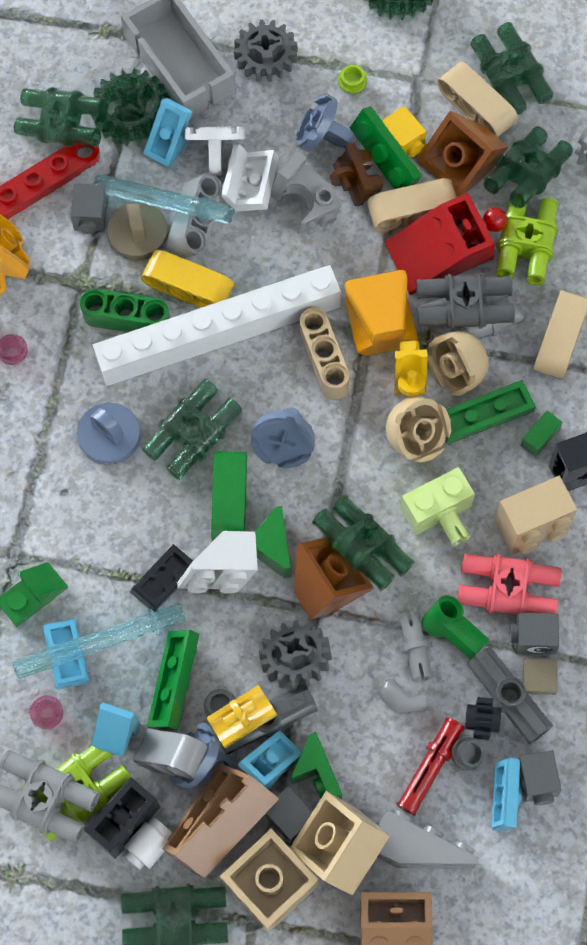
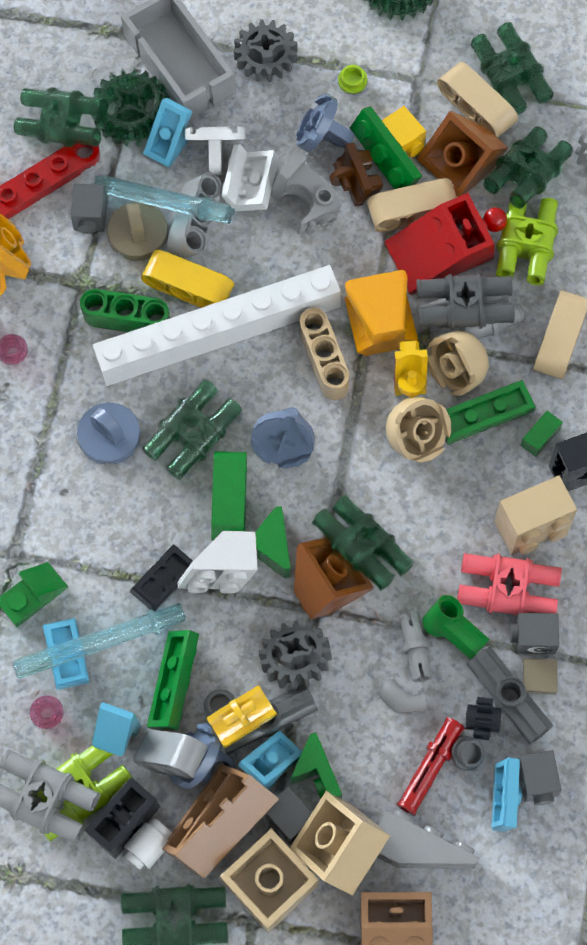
yellowish green brick [400,467,475,547] -> none

